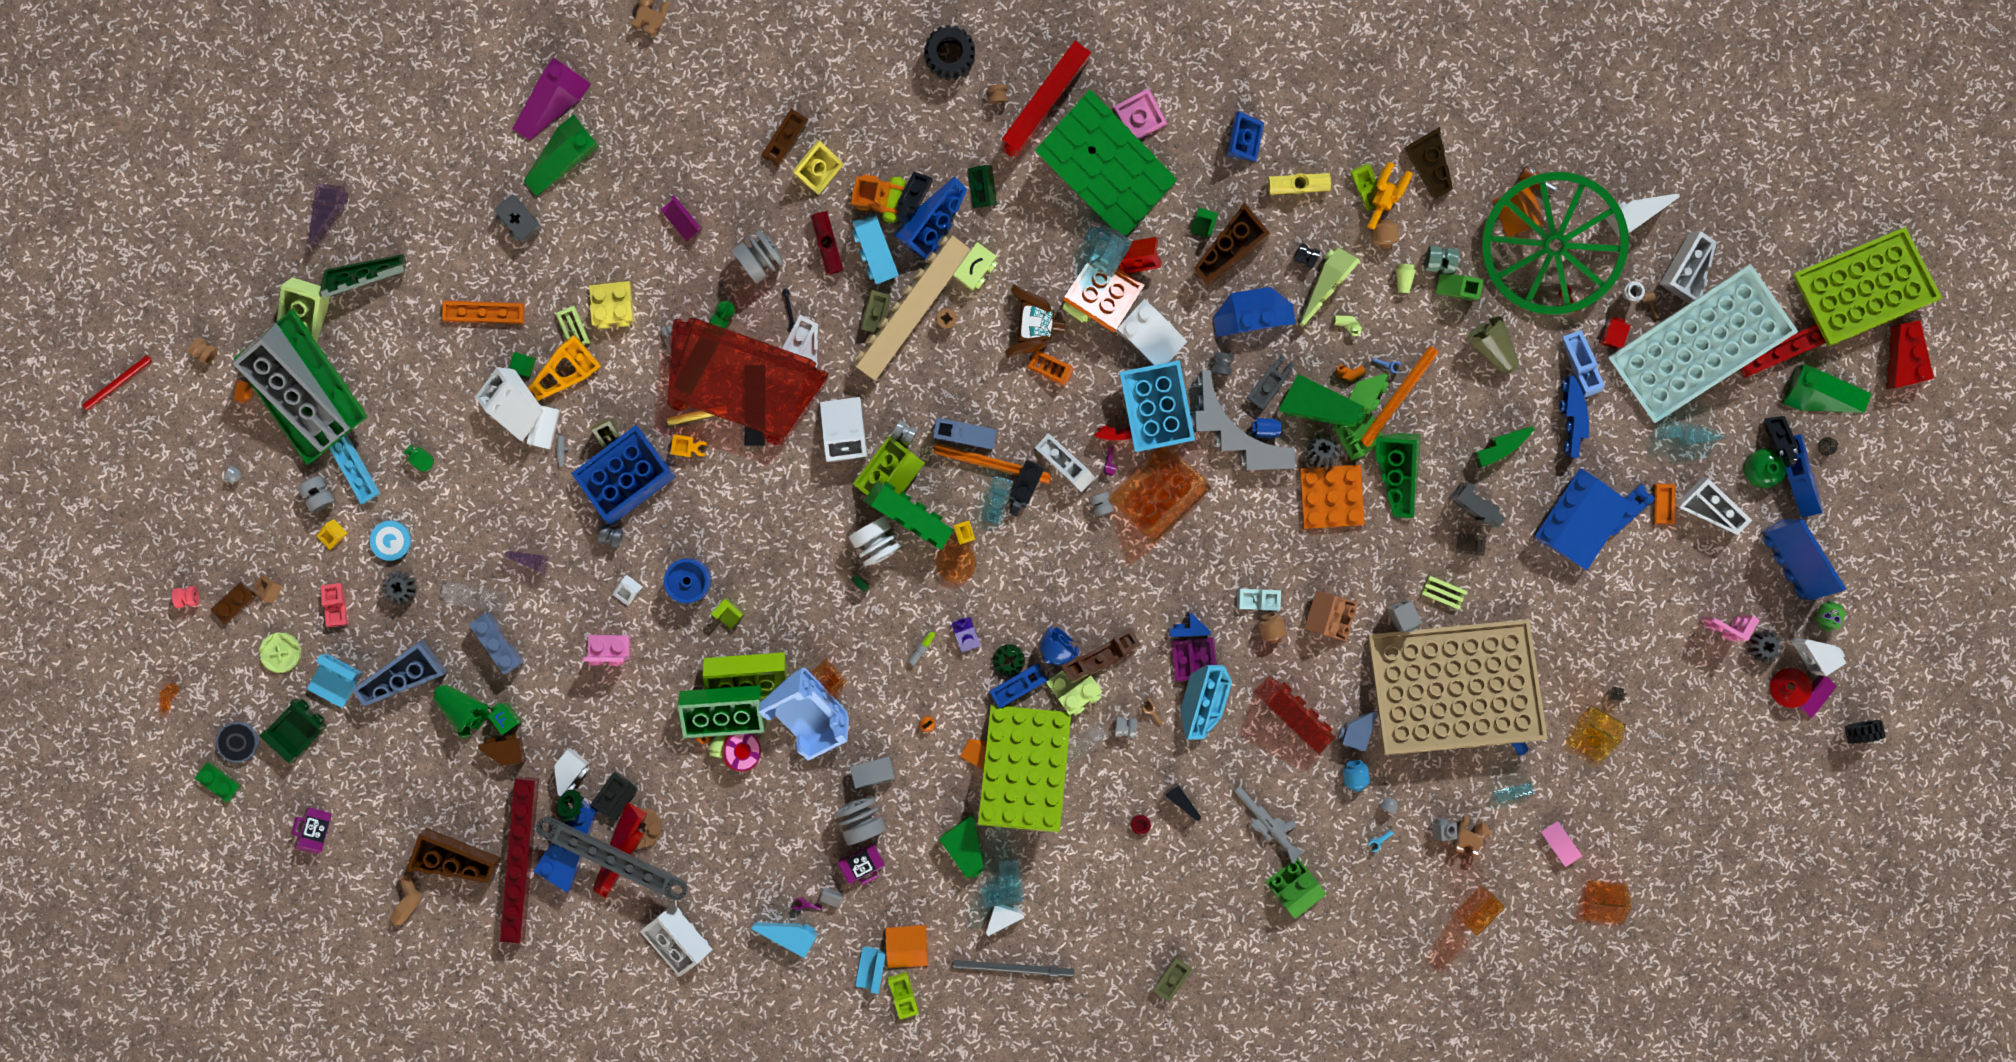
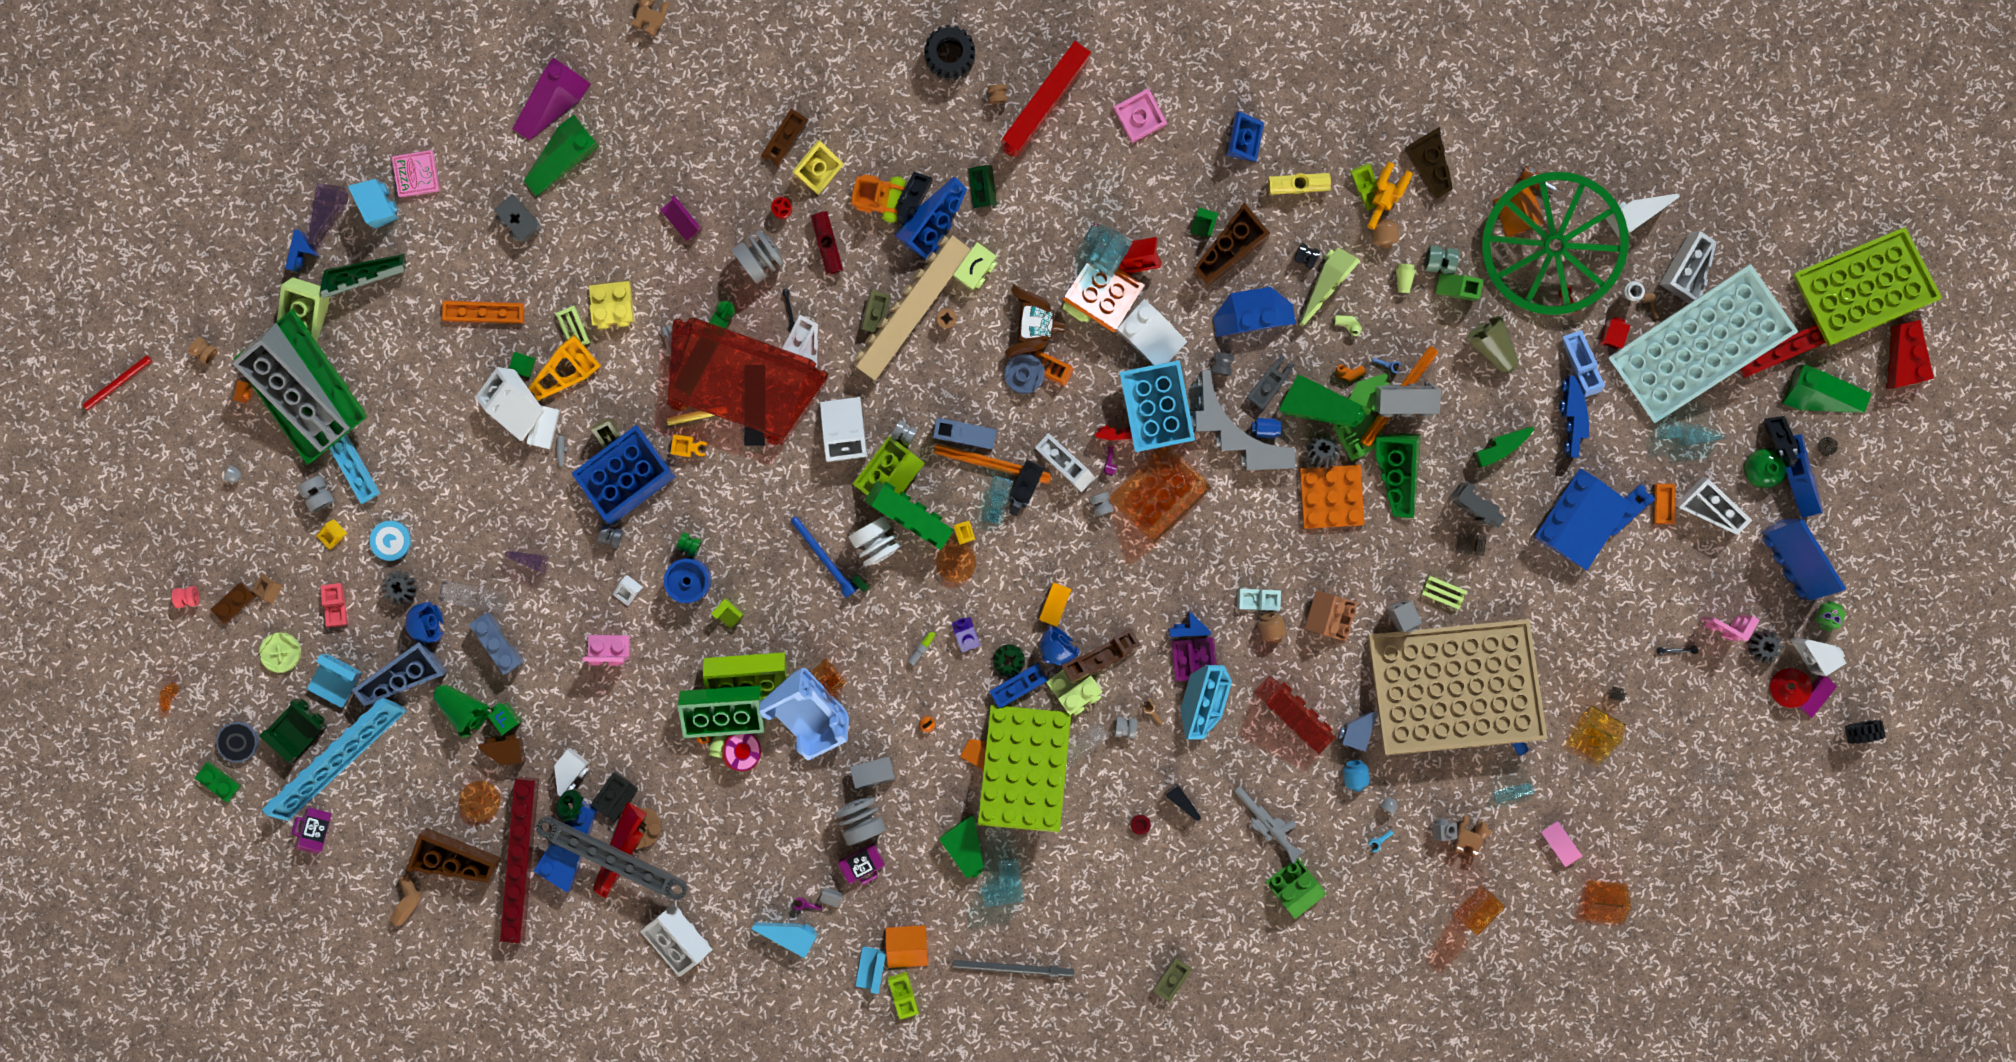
green arm [403,444,434,472] -> none
medium azure wedge [852,213,899,284] -> none
white slope [986,902,1024,936] -> none
green piece [1034,89,1177,240] -> none
none -> medium azure plate [262,698,407,821]
none -> blue slope [285,229,319,273]
none -> medium azure slope [348,179,399,229]
none -> bright pink tile [392,150,440,198]
none -> blue cylinder [405,601,444,643]
none -> clear orange tile [460,781,501,821]
none -> green wheel [675,532,702,558]
none -> red wheel [771,197,792,219]
none -> blue piece [791,517,858,598]
none -> sand blue tile [1004,353,1045,394]
none -> light orange slope [1038,582,1072,627]
none -> light grey wedge [1375,382,1441,417]
none -> black hinge [1656,646,1698,655]

